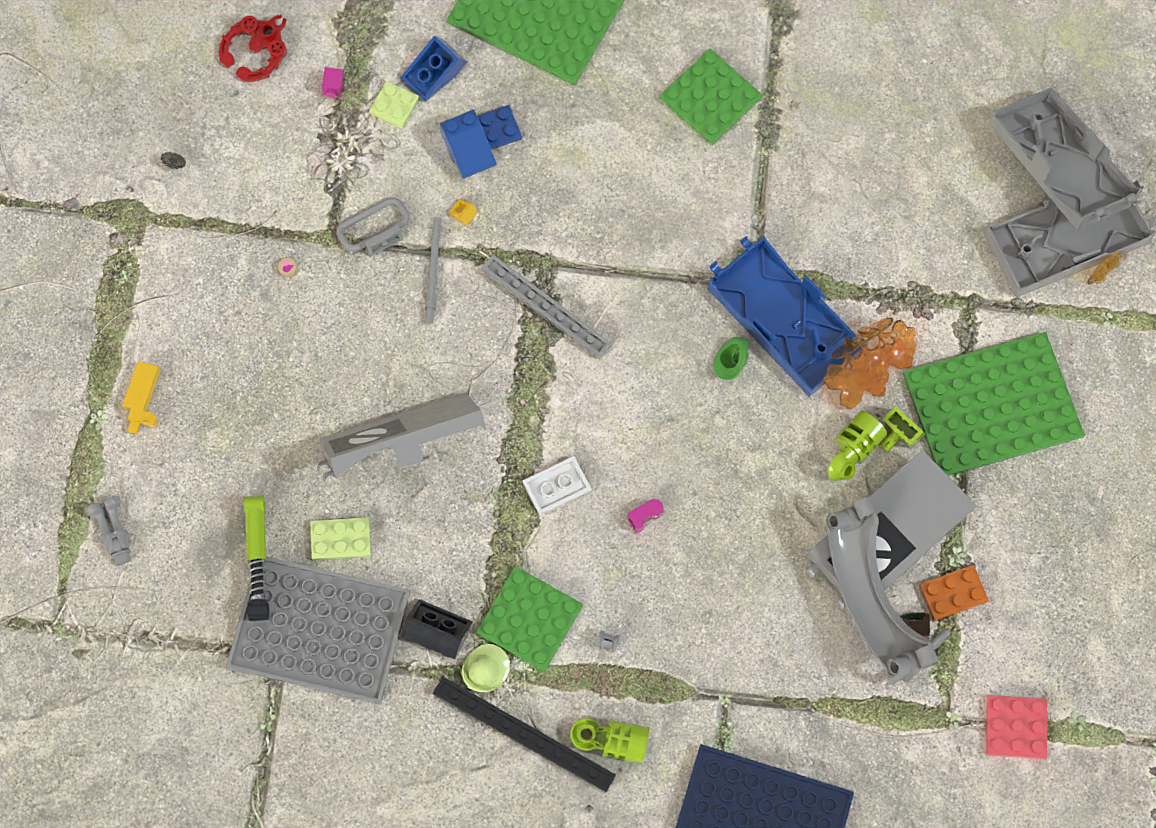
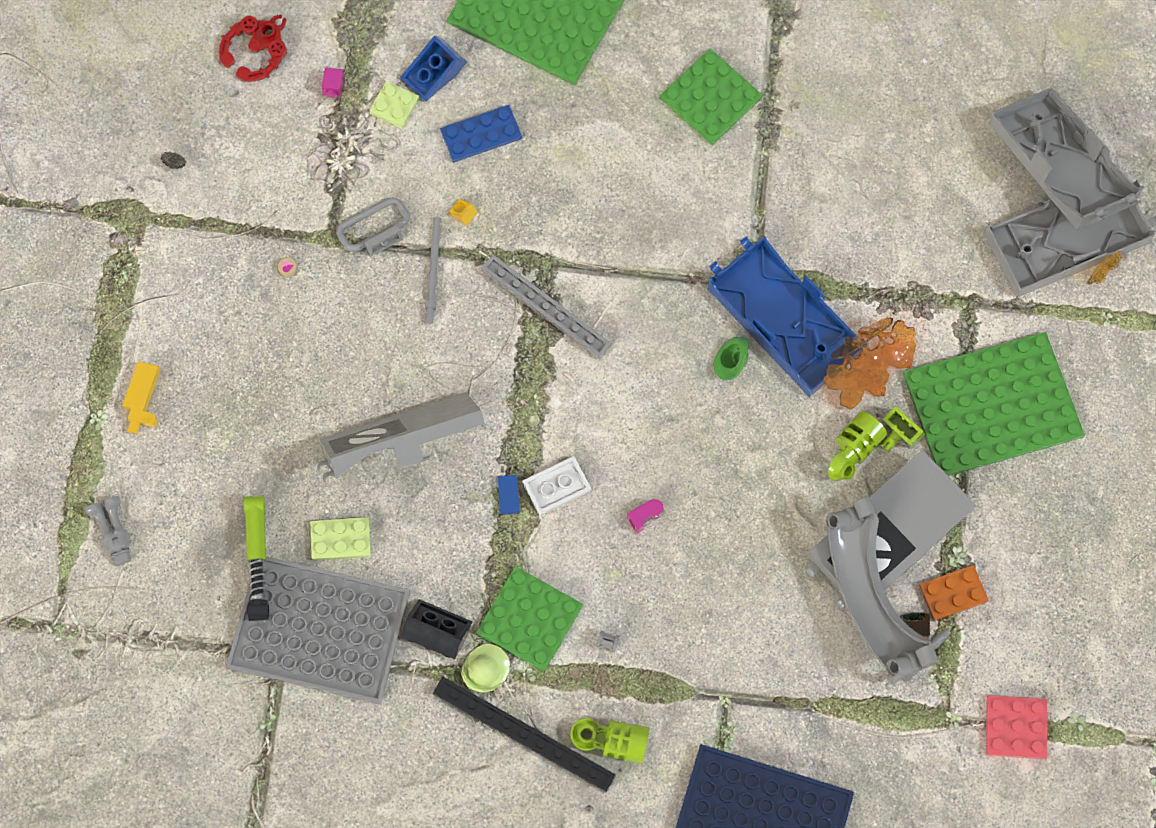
blue slope [440,109,497,179] -> none
none -> blue tile [498,475,520,515]

